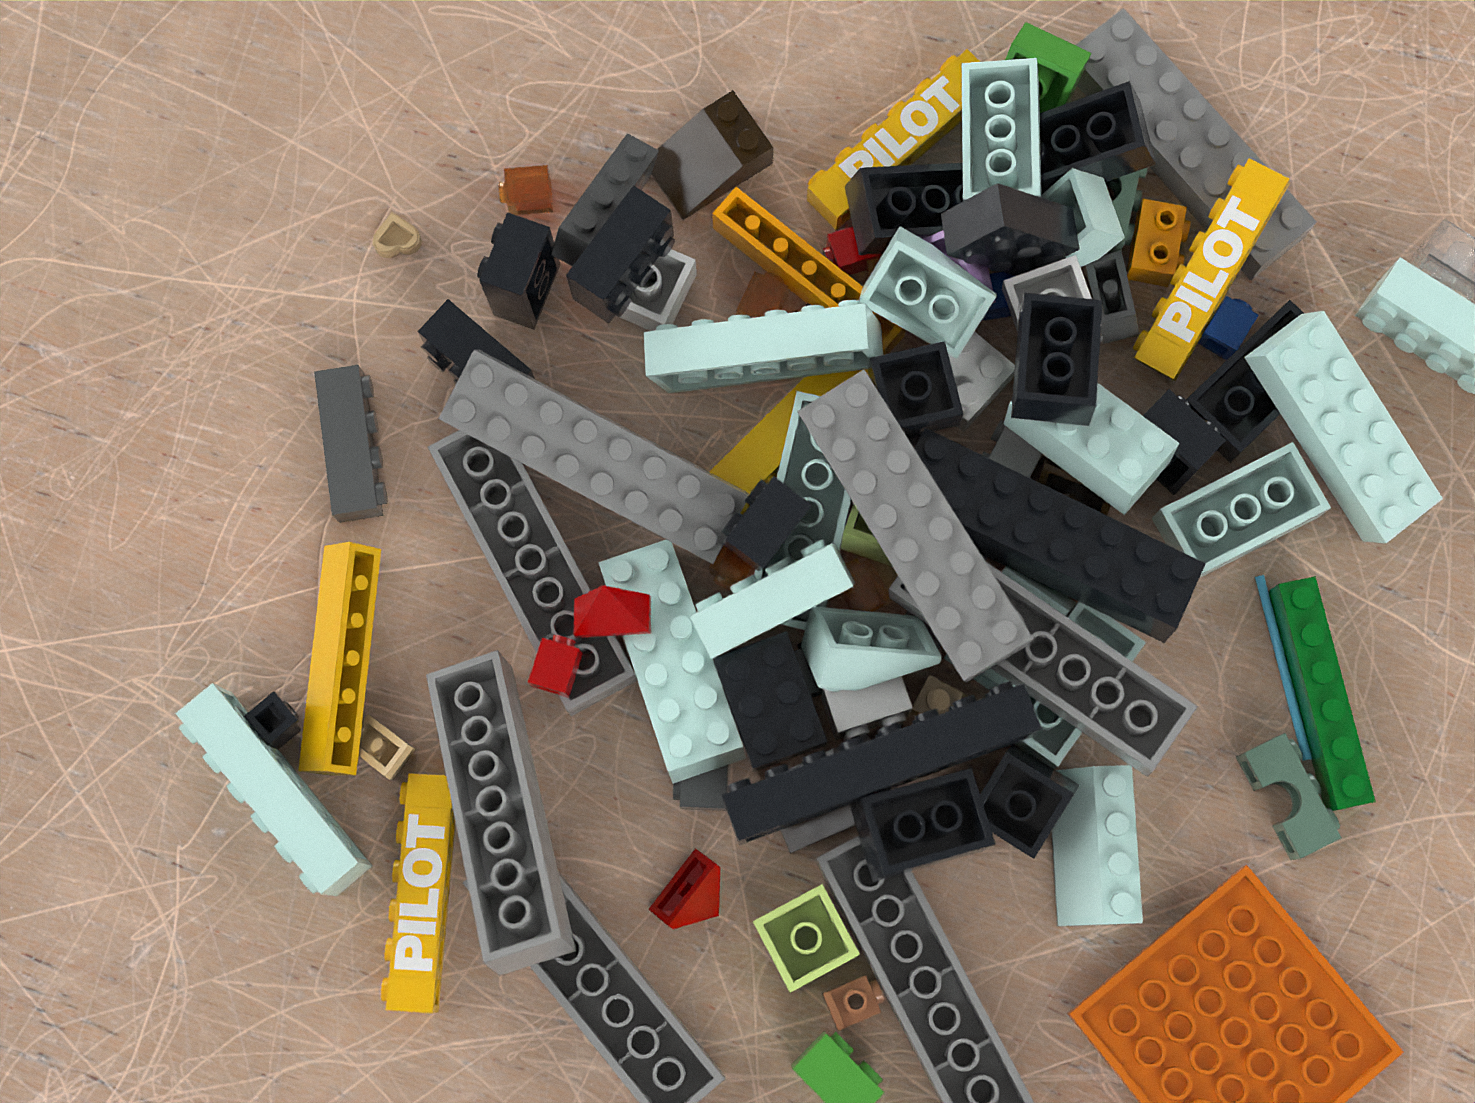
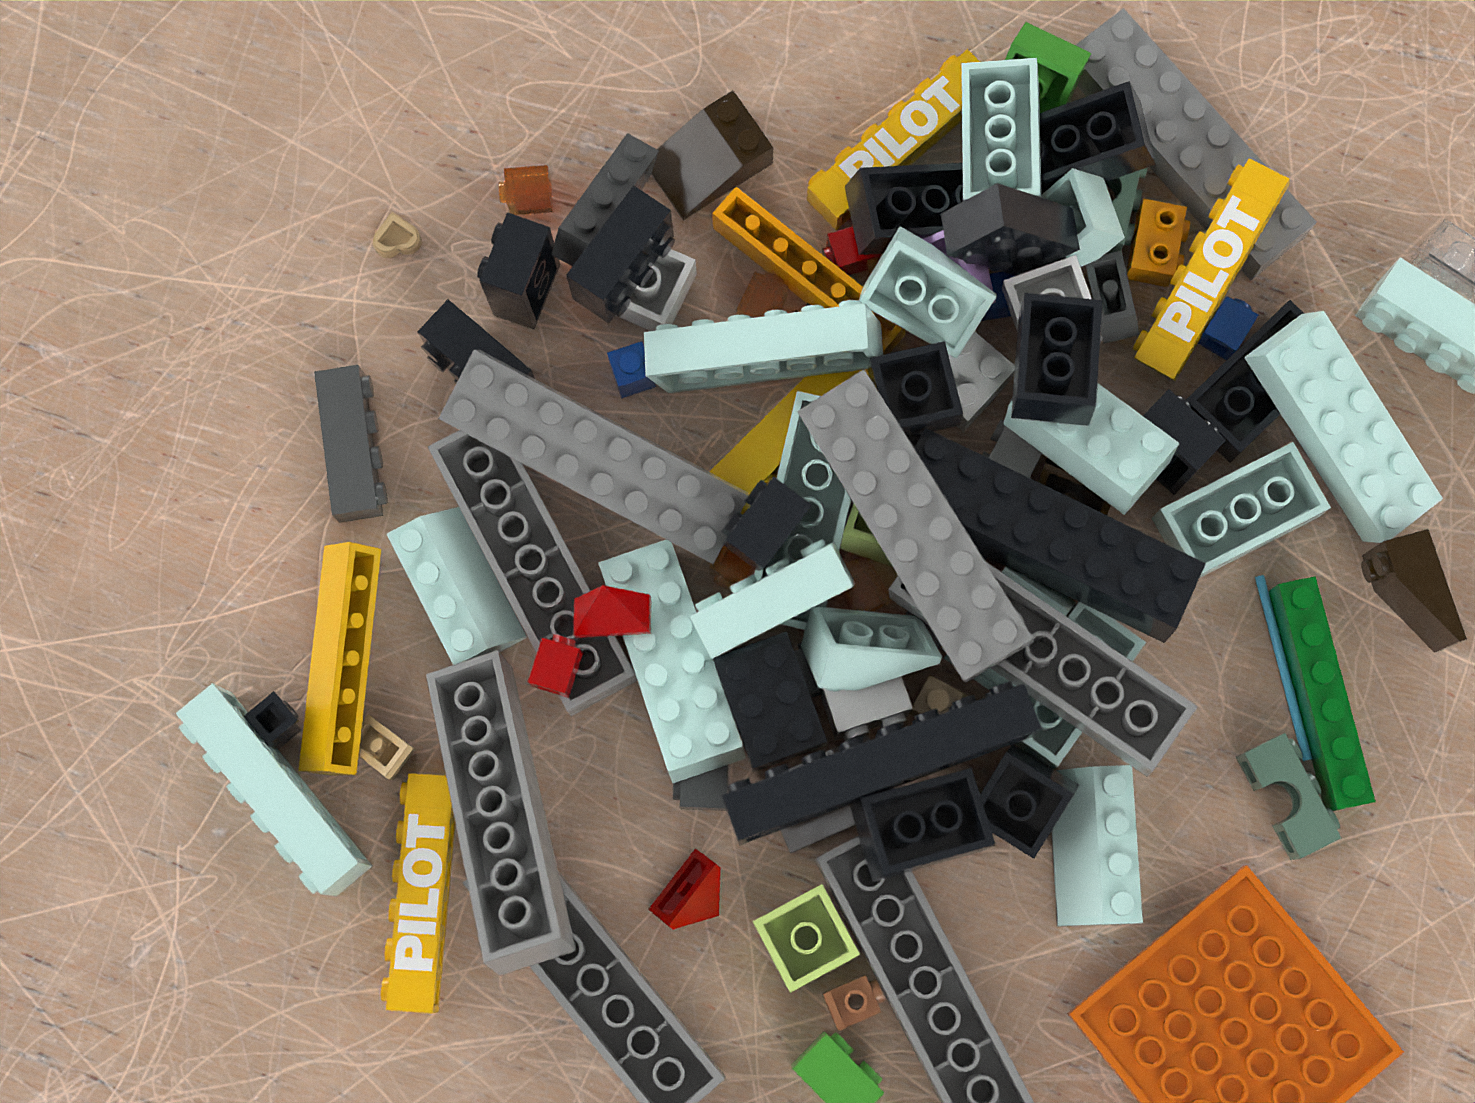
none -> light aqua slope [387,507,527,665]
none -> blue brick [607,341,656,399]
none -> dark brown slope [1361,529,1467,653]

